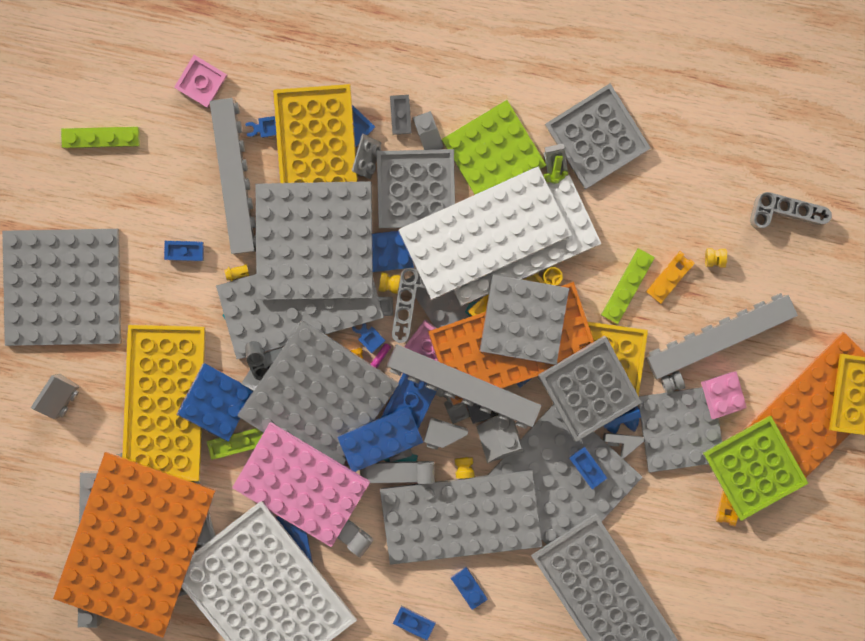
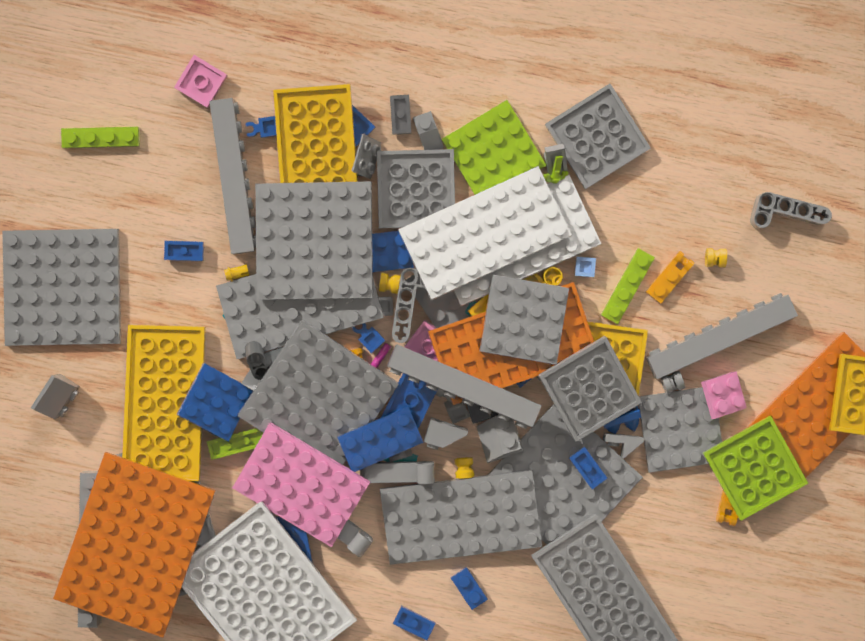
none -> light blue plate [575,257,596,277]

